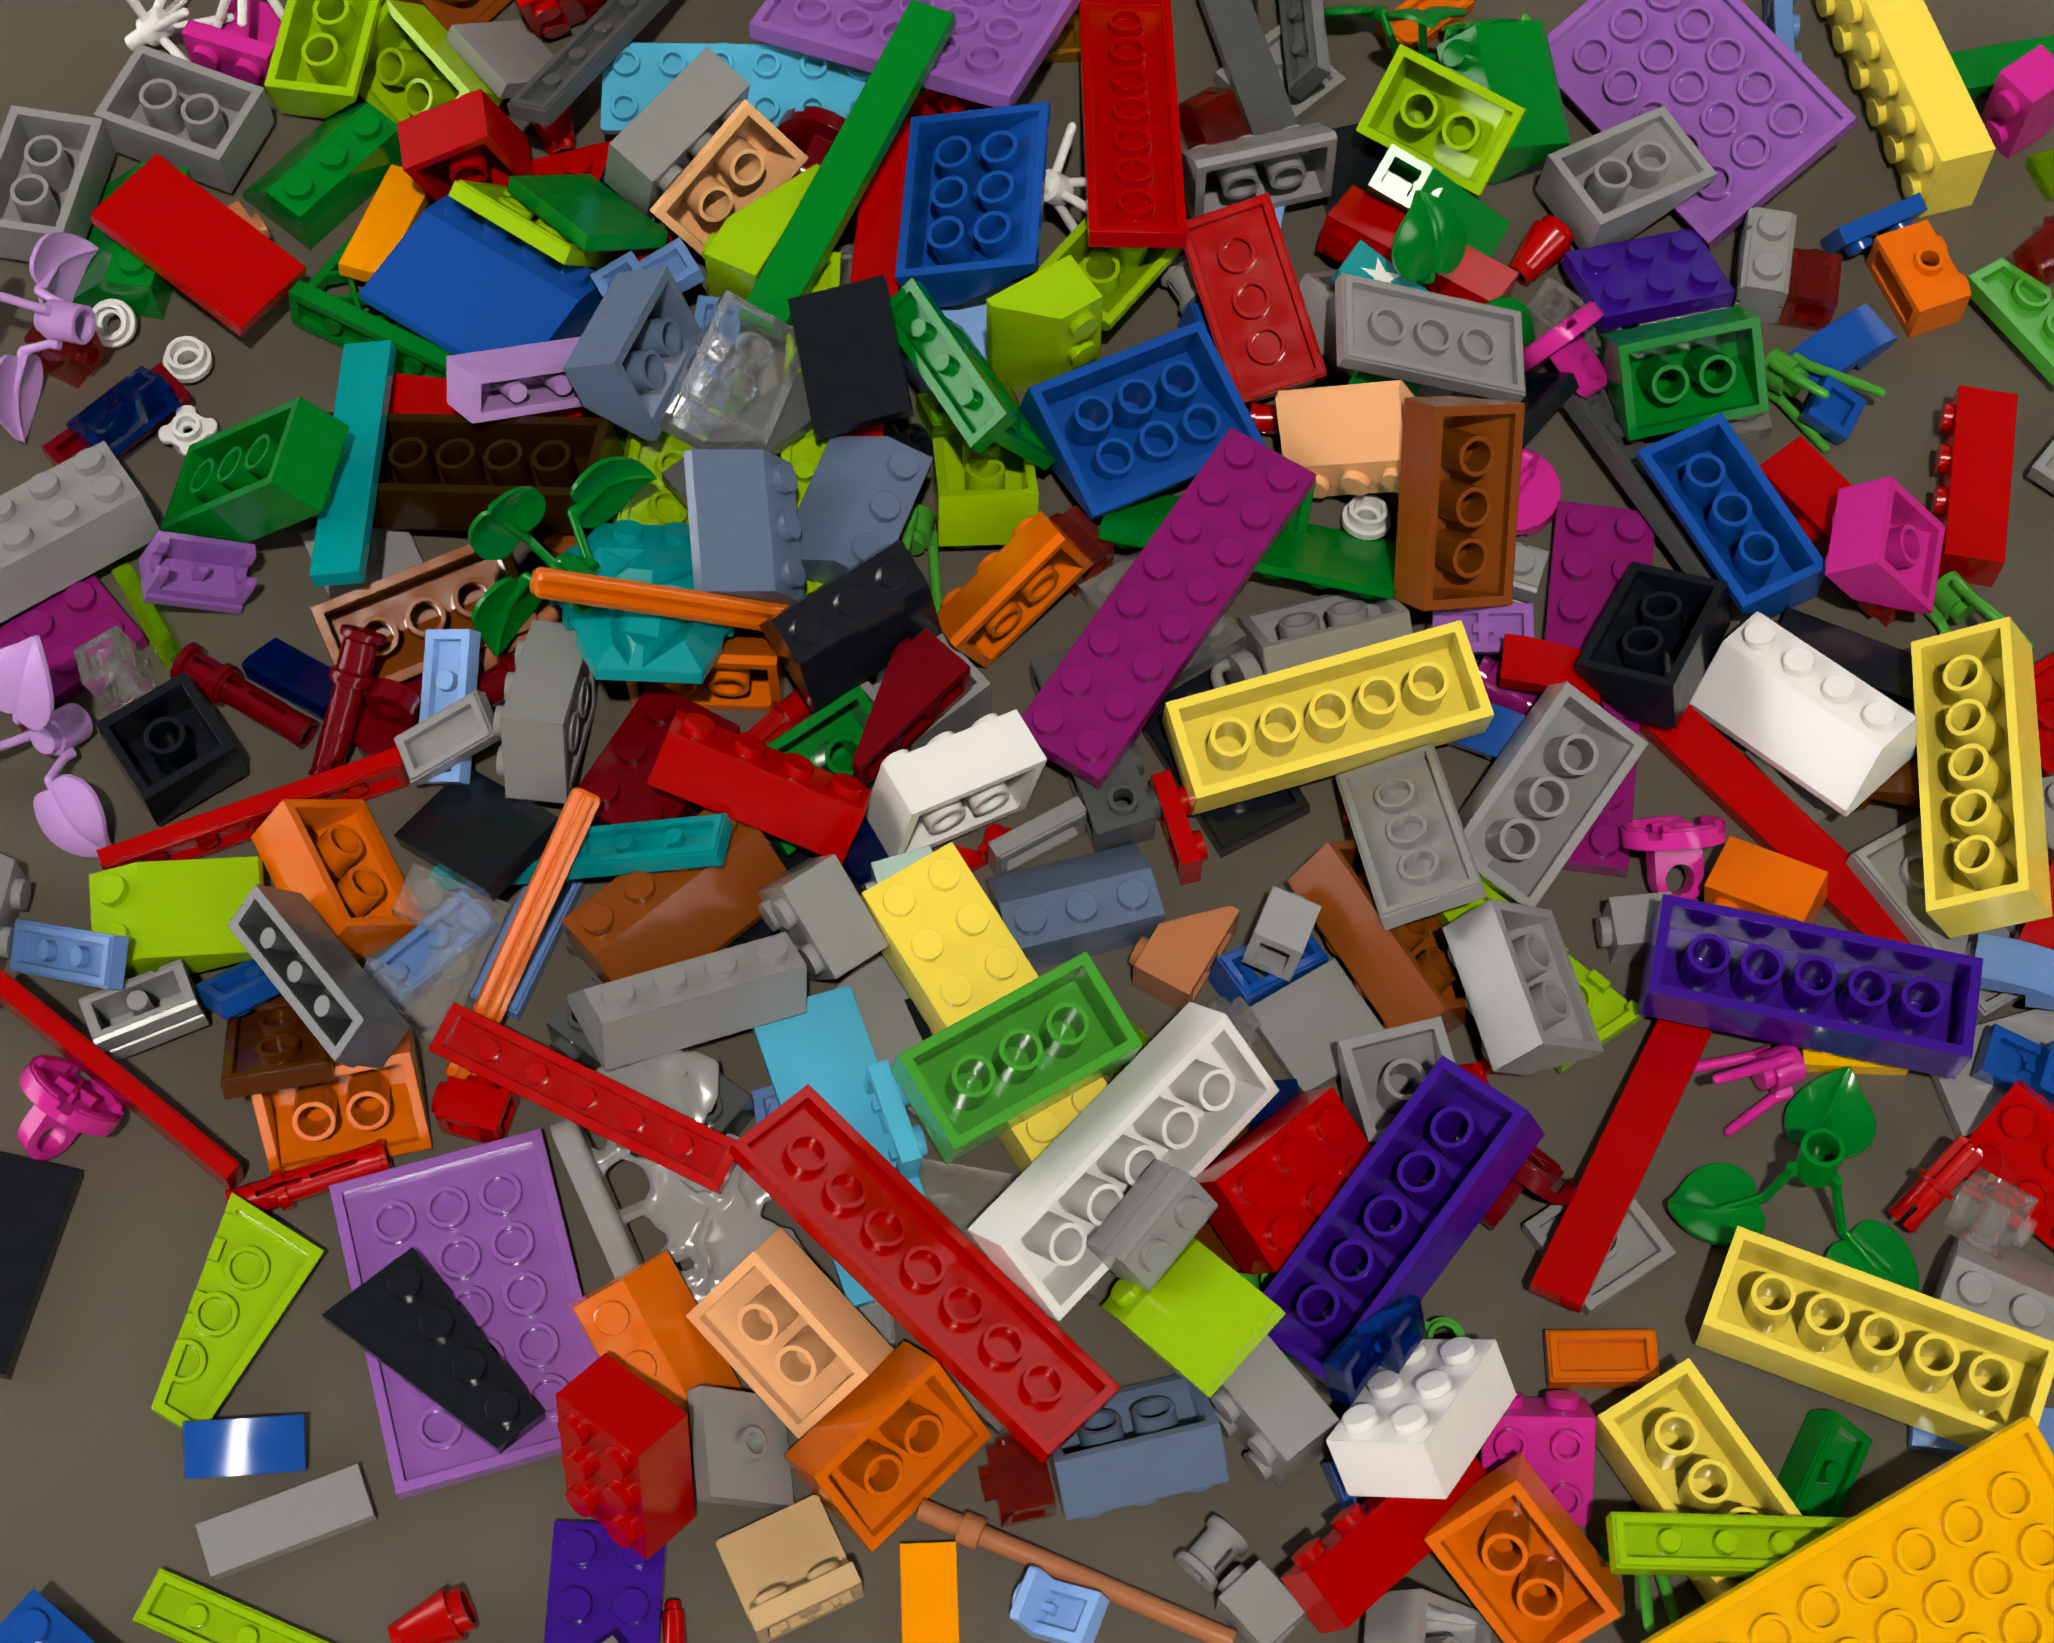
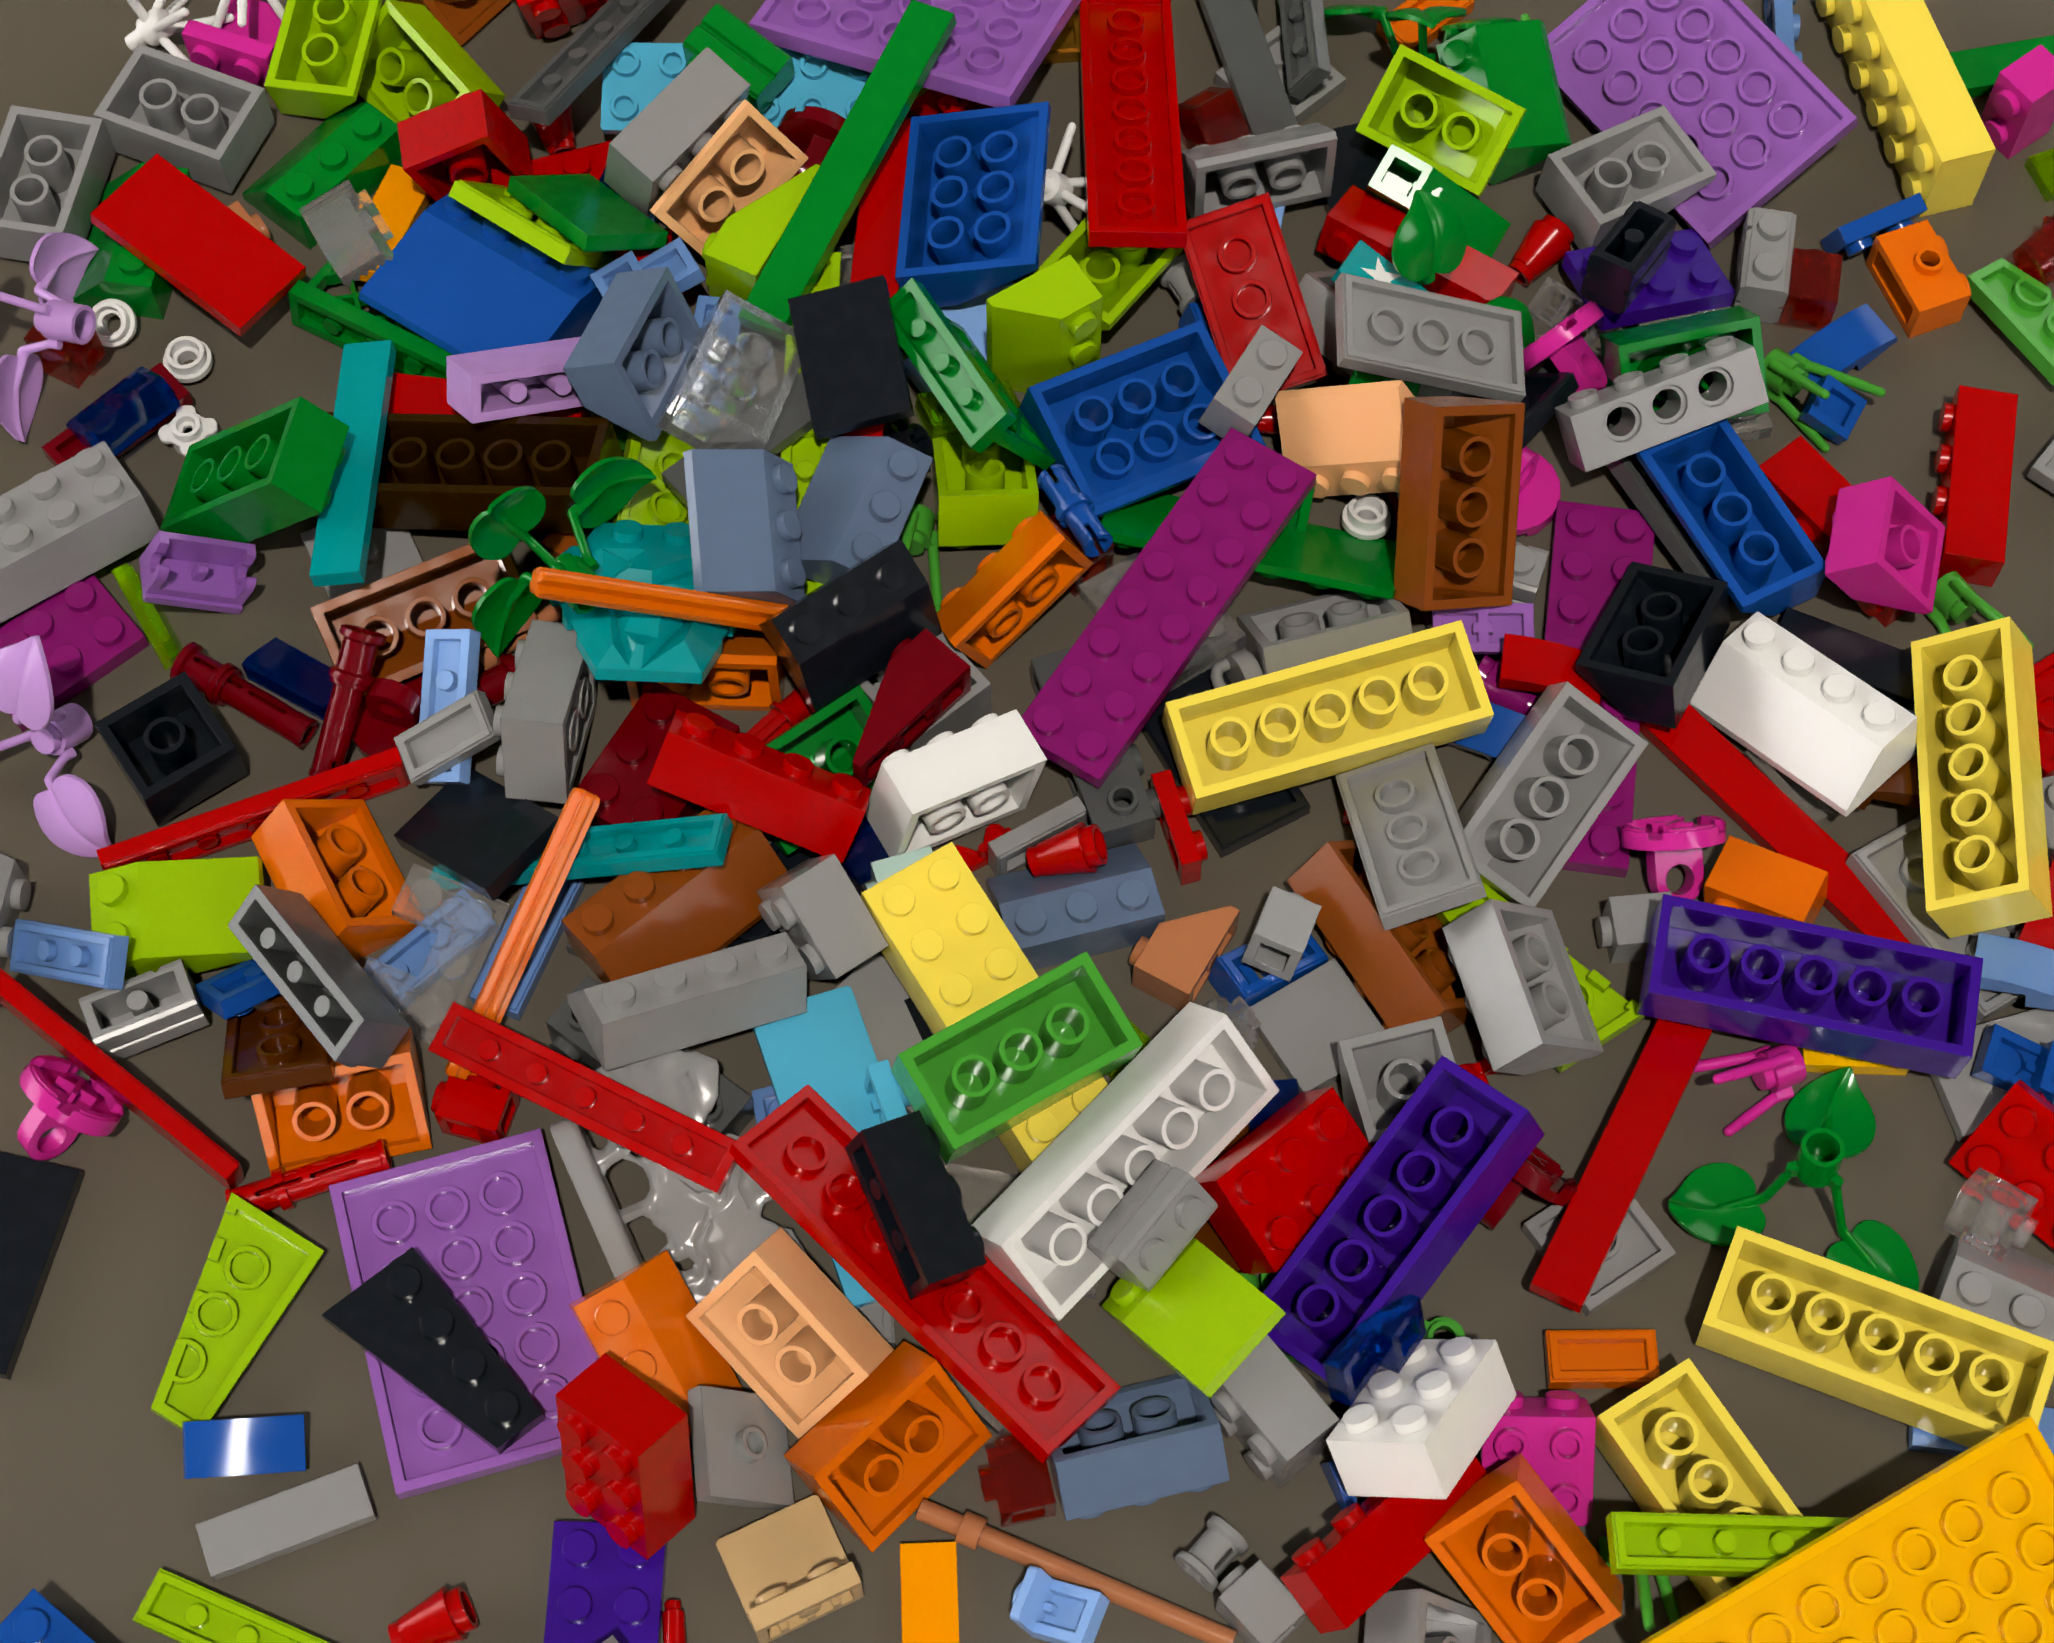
clear brick [73,625,158,713] -> none
light grey tile [445,20,554,99] -> none
green slope [1777,1410,1873,1517] -> none
red axle [1887,1135,1984,1234] -> none
none -> clear brick [299,180,394,286]
none -> green brick [682,3,795,114]
none -> black brick [845,1110,987,1300]
none -> red cone [1026,822,1108,877]
none -> blue pin [1037,464,1113,558]
none -> light grey brick [1198,325,1303,438]
none -> light grey brick [1554,336,1769,472]
none -> black brick [1580,201,1677,314]

